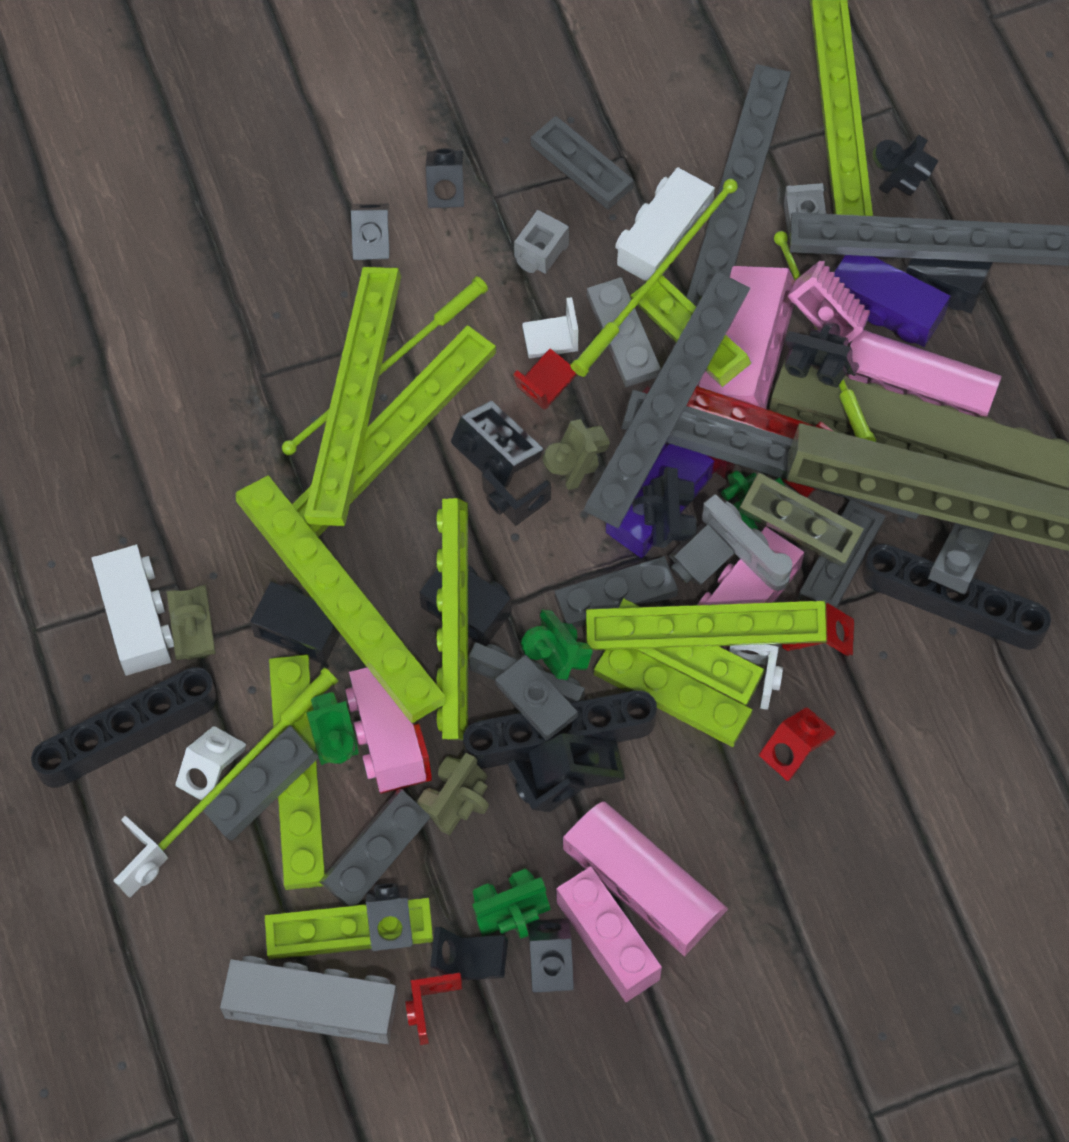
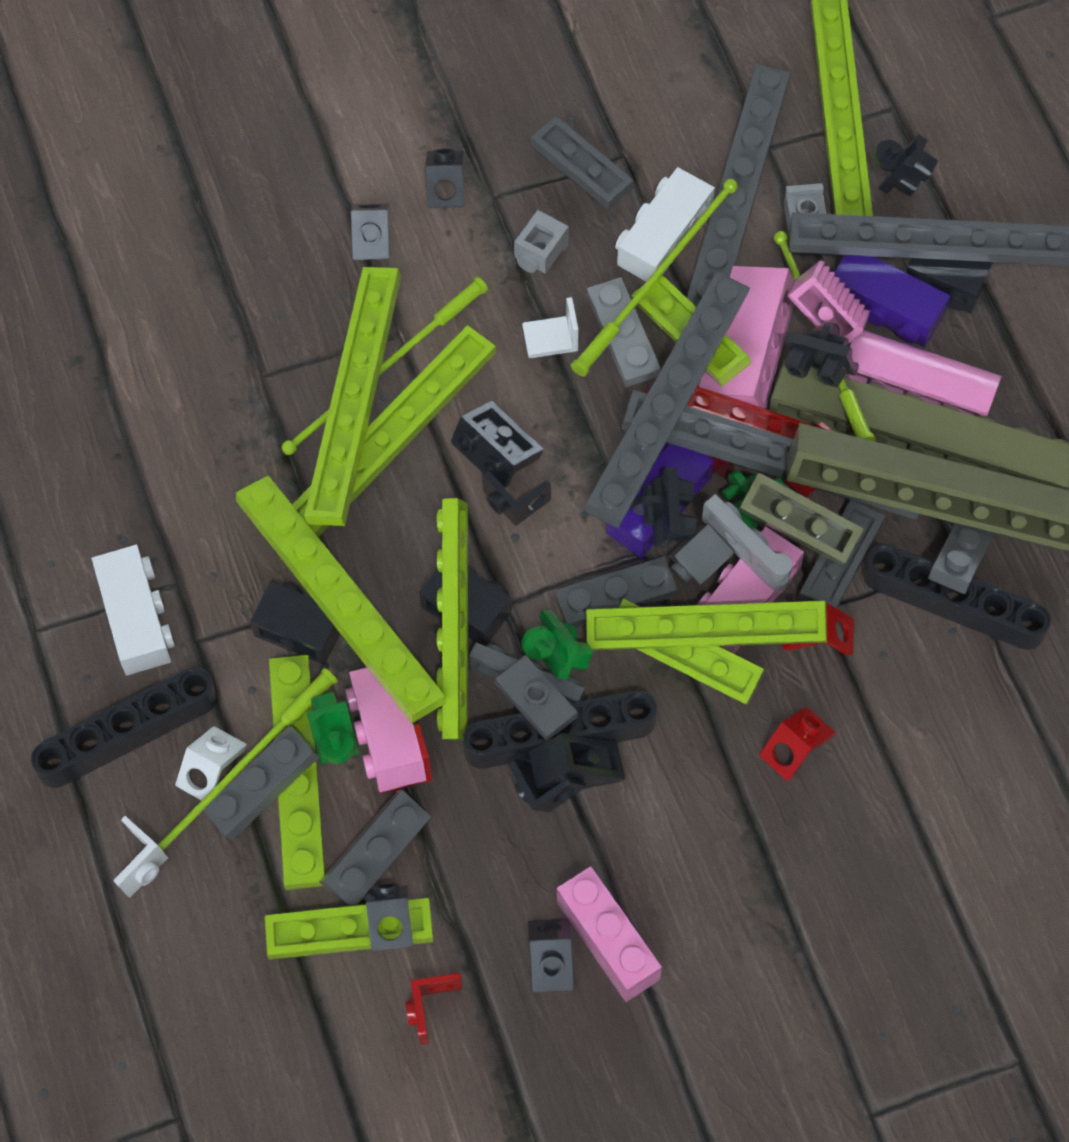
olive hips [167,585,216,660] -> none
light grey brick [220,956,398,1044] -> none
olive hips [417,753,489,835] -> none
black bracket [430,927,508,980] -> none
green hips [472,869,551,939] -> none
red bracket [513,349,578,410] -> none
olive hips [542,419,610,490] -> none
bright pink brick [563,801,728,957] -> none
lime plate [594,649,753,747] -> none
white bracket [729,645,783,710] -> none

